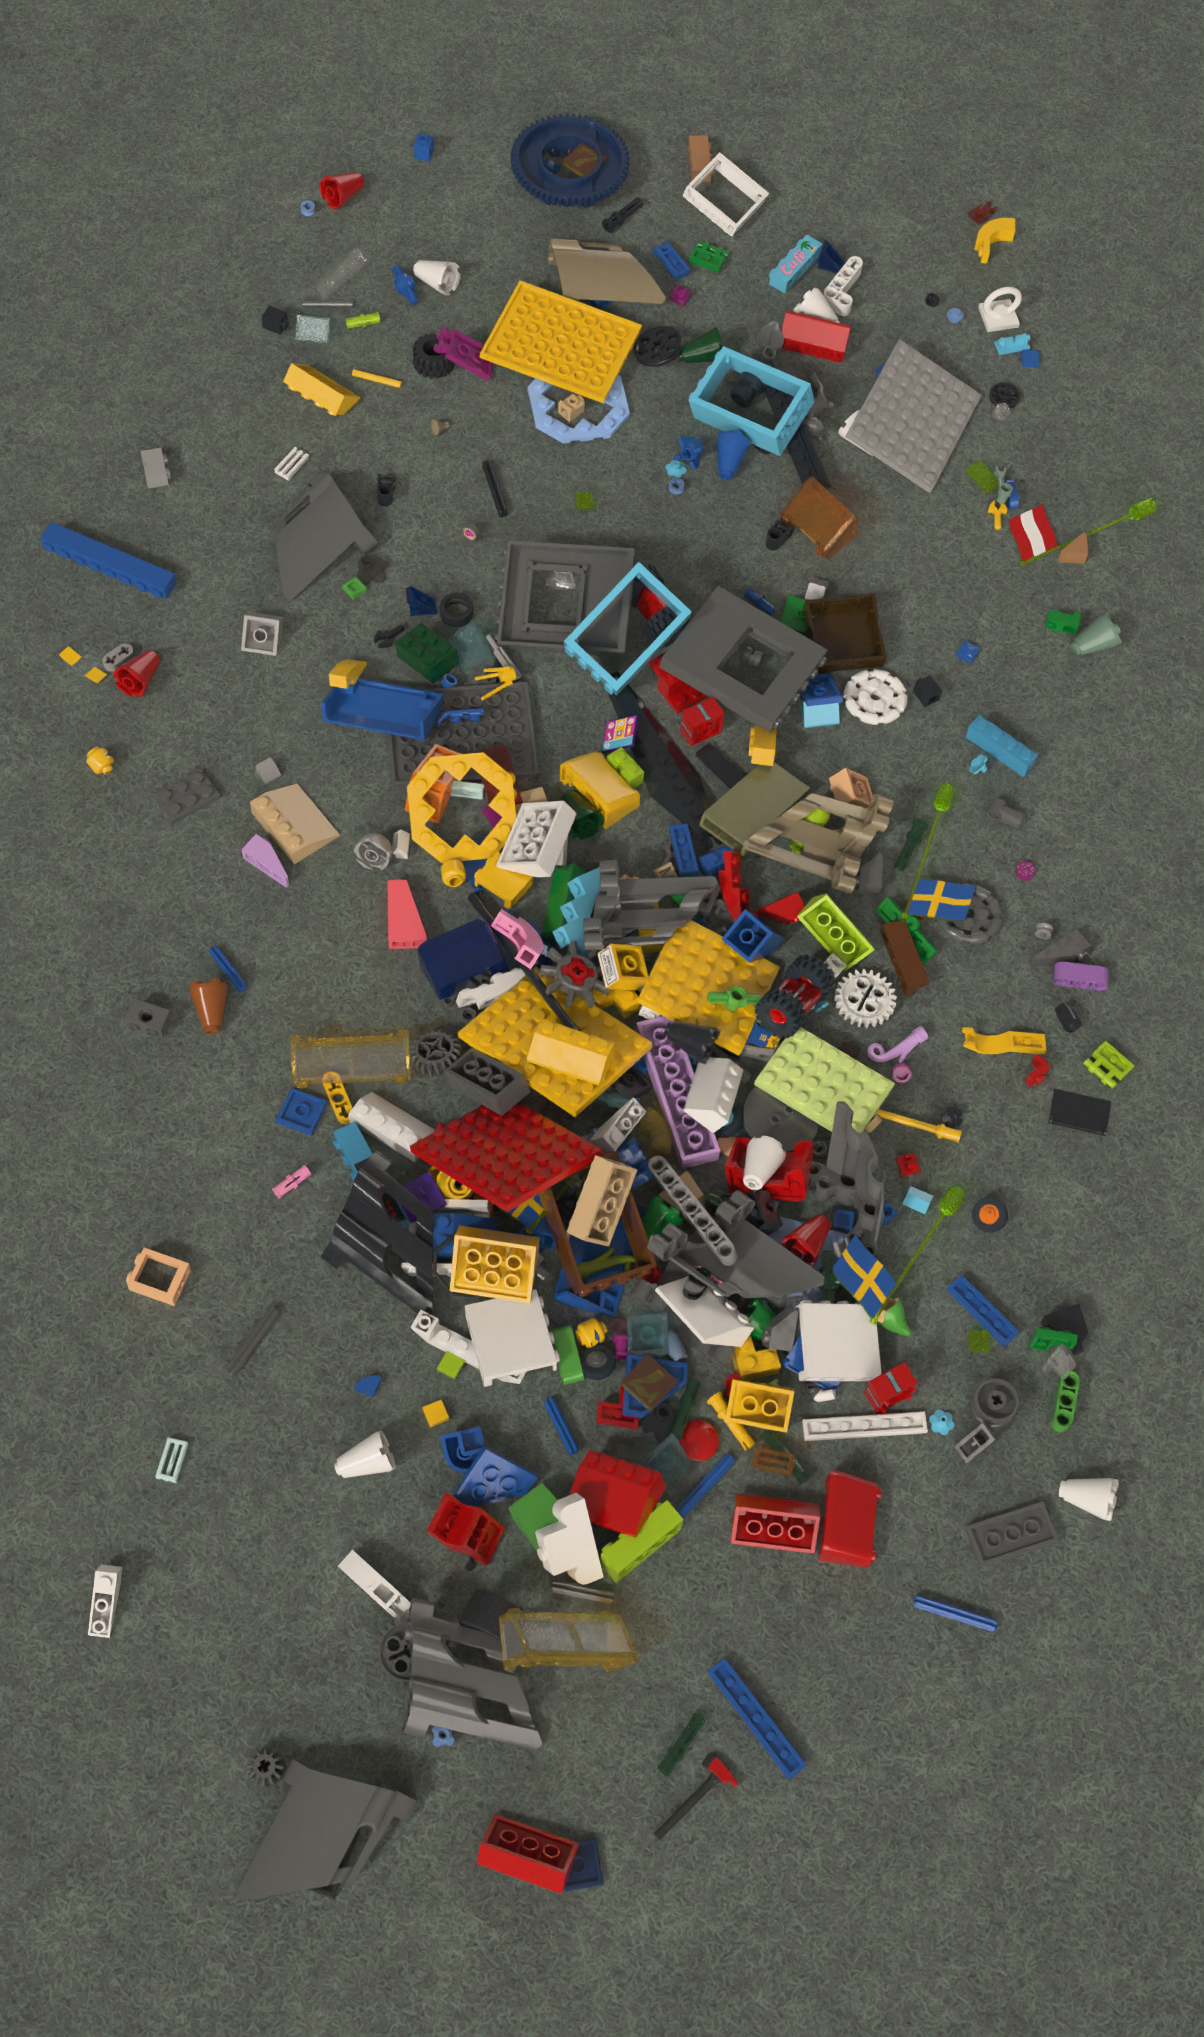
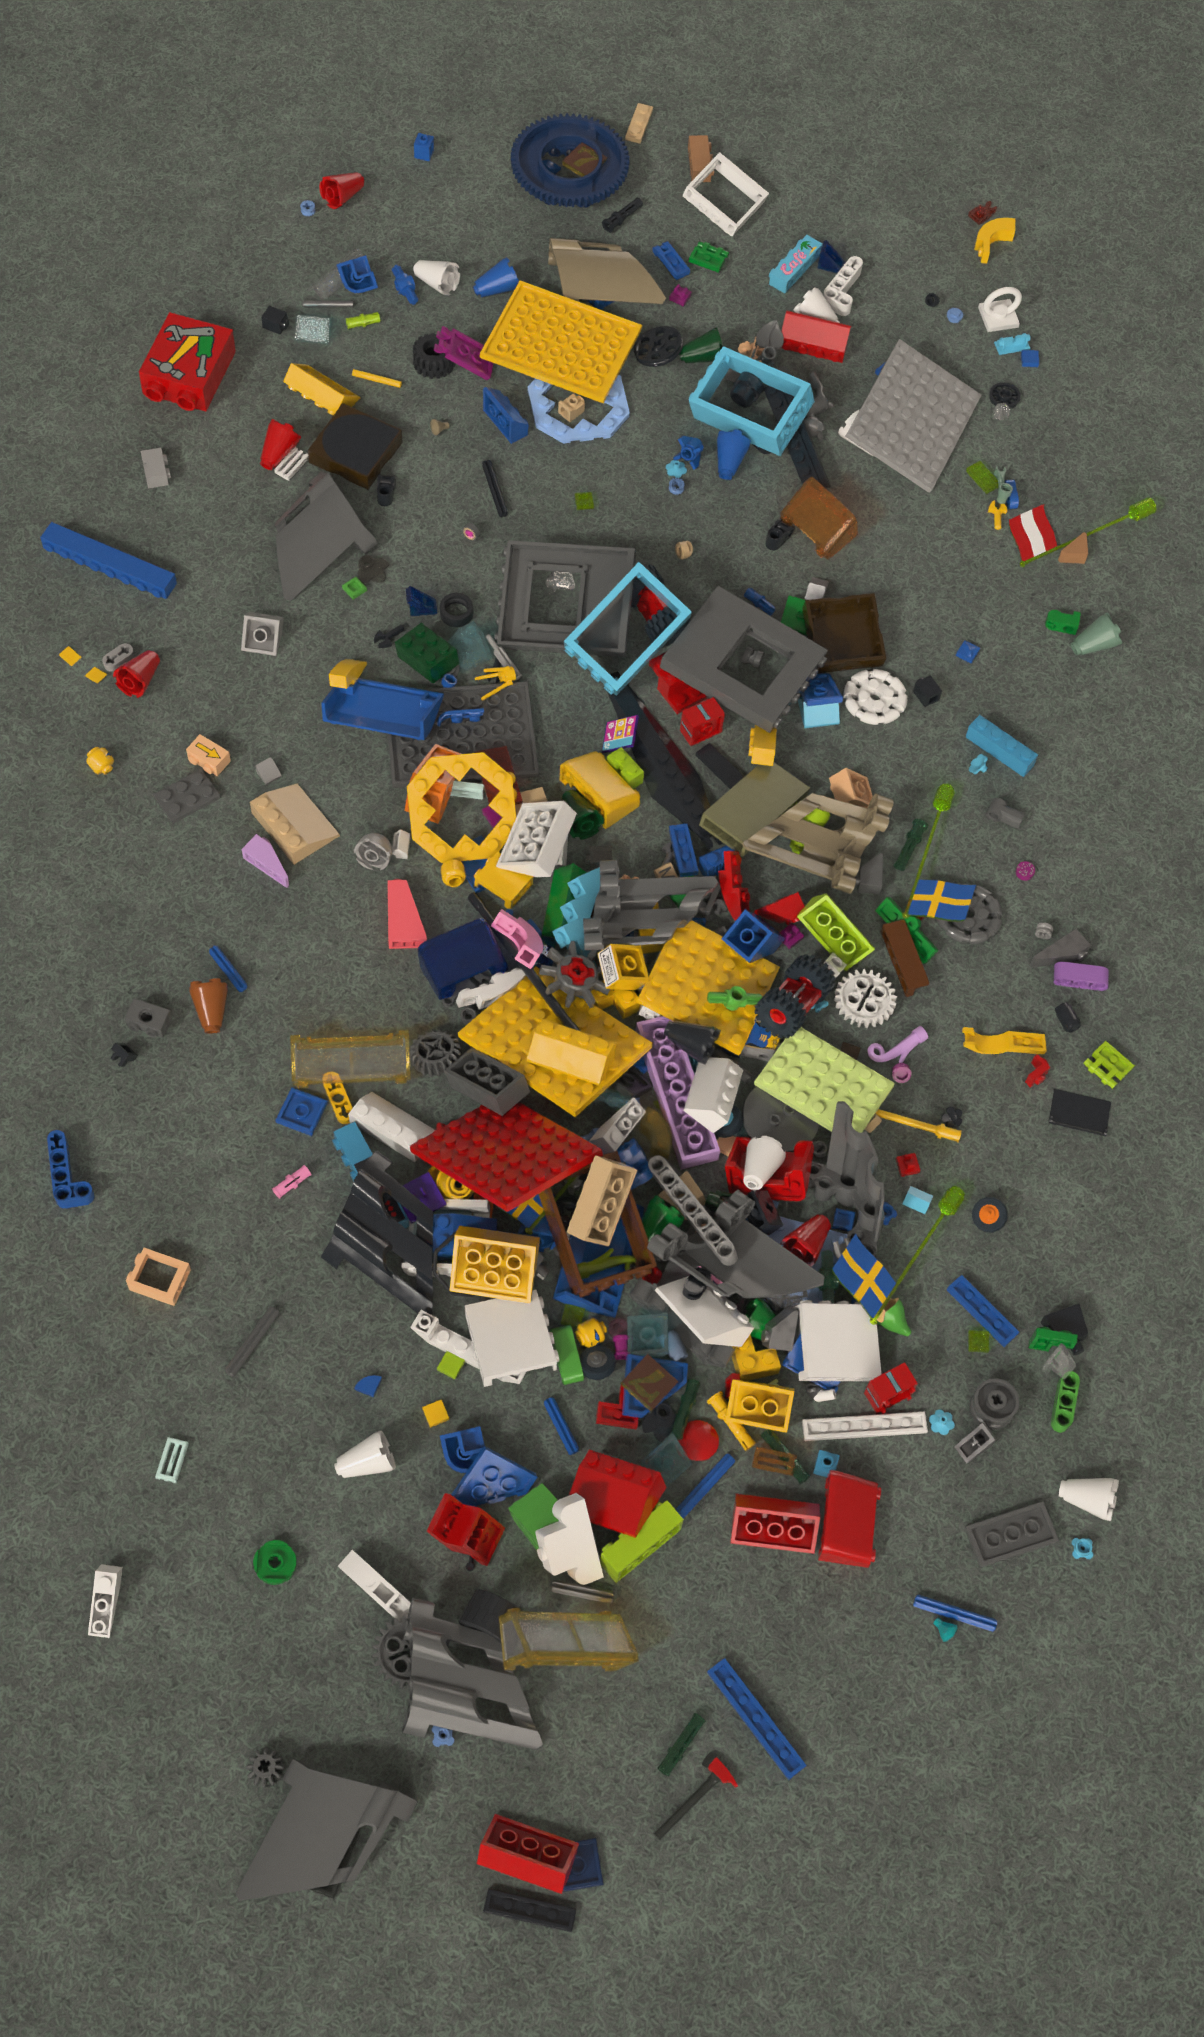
none -> blue beam [47,1130,95,1208]
none -> black tile [111,1043,138,1067]
none -> red brick [139,312,236,411]
none -> light nougat brick [186,734,231,776]
none -> green plate [253,1540,297,1585]
none -> red cone [260,419,301,470]
none -> black tile [308,403,403,490]
none -> blue brick [336,255,378,293]
none -> blue cone [473,257,519,297]
none -> blue slope [483,387,529,444]
none -> black tile [483,1888,576,1933]
none -> clear neon green tile [561,1304,585,1328]
none -> tan plate [625,103,653,144]
none -> tan tile [675,541,693,560]
none -> light nougat hips [738,337,764,363]
none -> magenta tile [779,923,804,949]
none -> dark azure plate [813,1450,840,1477]
none -> teal rock [933,1617,958,1642]
none -> medium azure plate [1072,1538,1093,1559]

